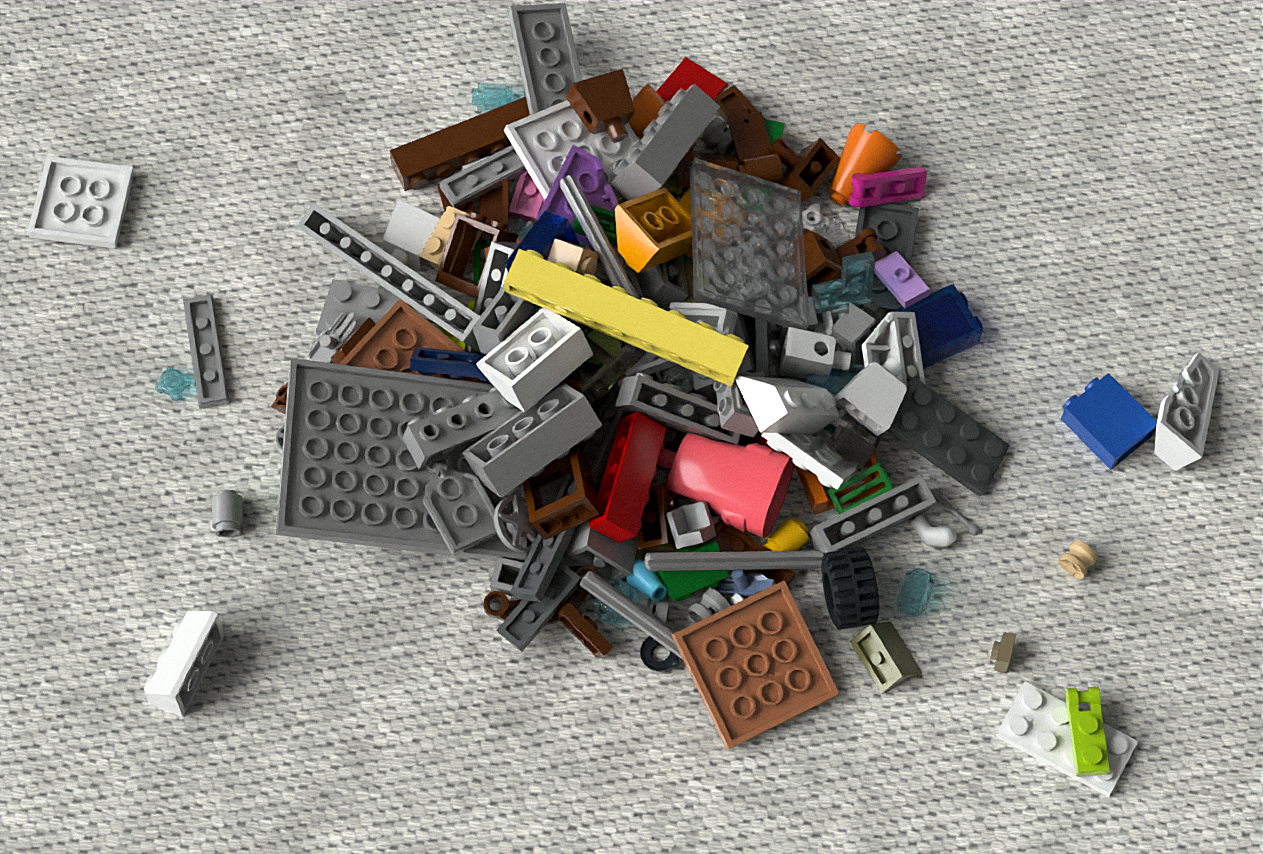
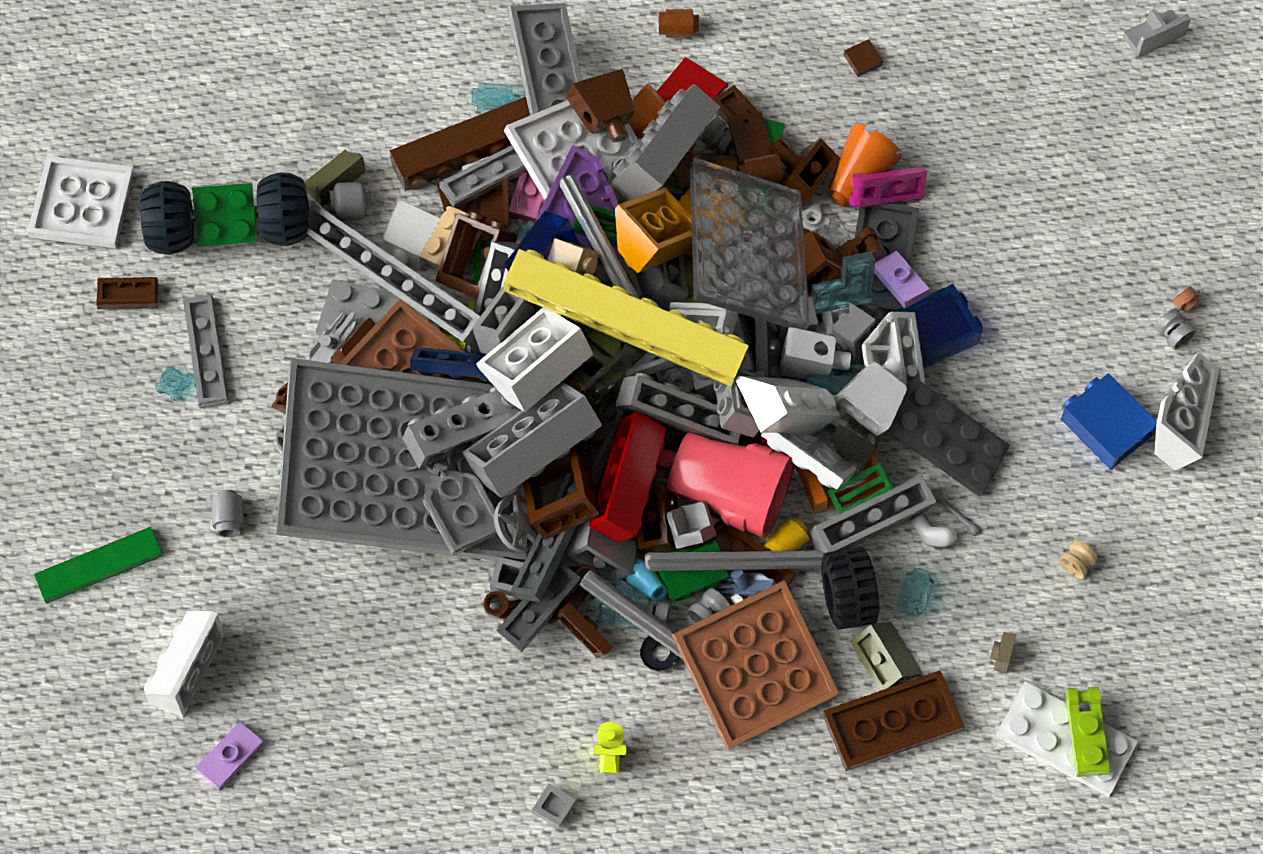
none -> green tile [34,526,163,604]
none -> reddish brown plate [96,277,159,309]
none -> black plate [140,172,309,255]
none -> lavender plate [196,722,264,790]
none -> olive panel [305,149,365,207]
none -> light grey head [328,182,372,220]
none -> light grey plate [532,783,576,829]
none -> neon yellow hips [594,721,626,773]
none -> dark orange brick [659,9,699,38]
none -> reddish brown plate [822,670,965,771]
none -> reddish brown tile [844,39,883,77]
none -> light grey panel [1123,9,1191,57]
none -> light grey wheel [1154,308,1196,350]
none -> nougat plate [1172,285,1200,312]

